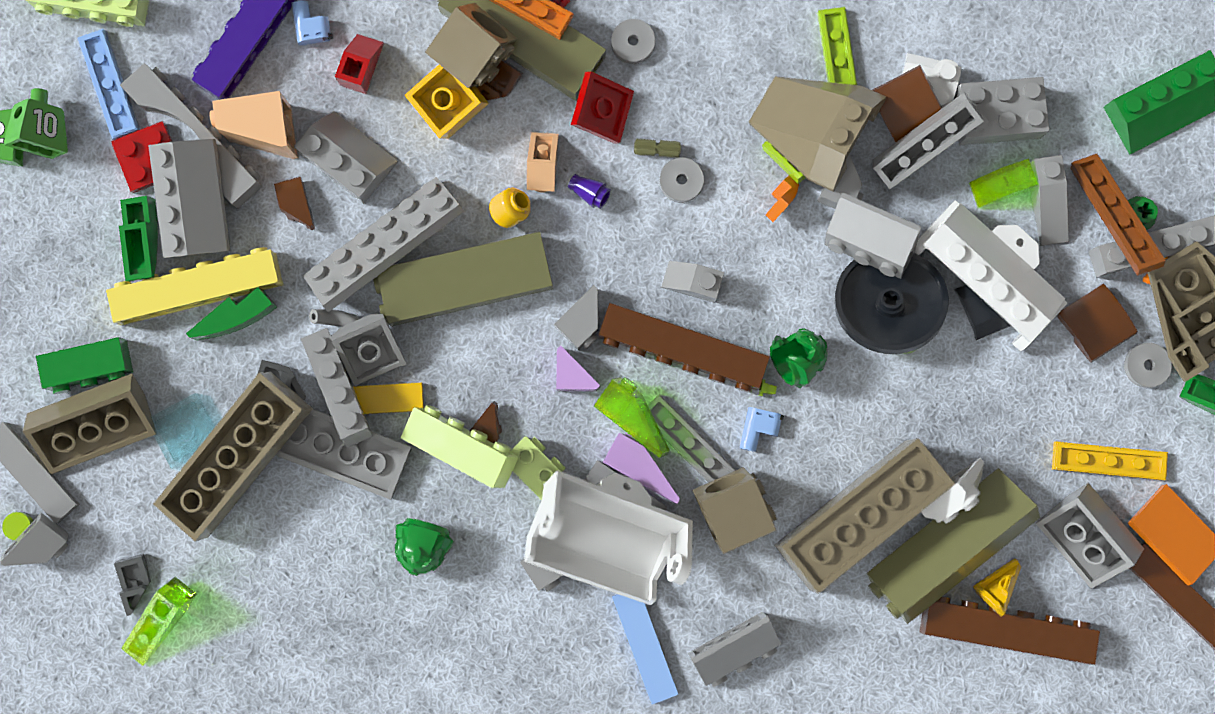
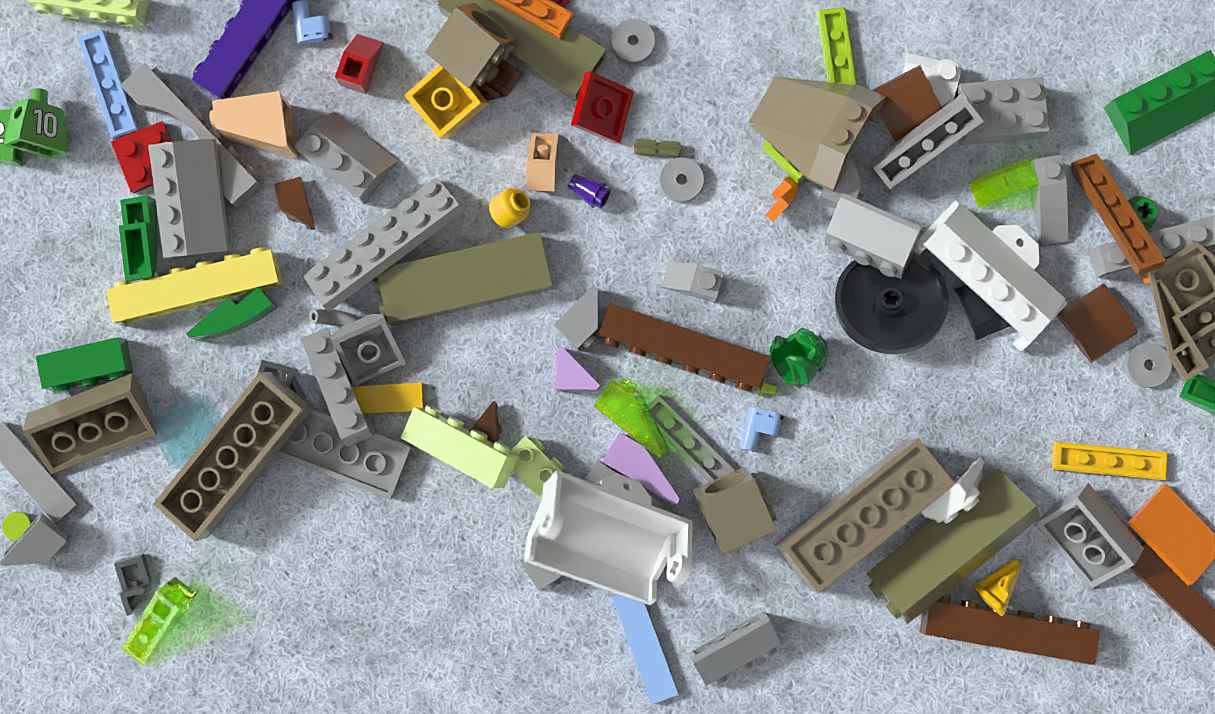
green helmet [395,518,455,576] -> none

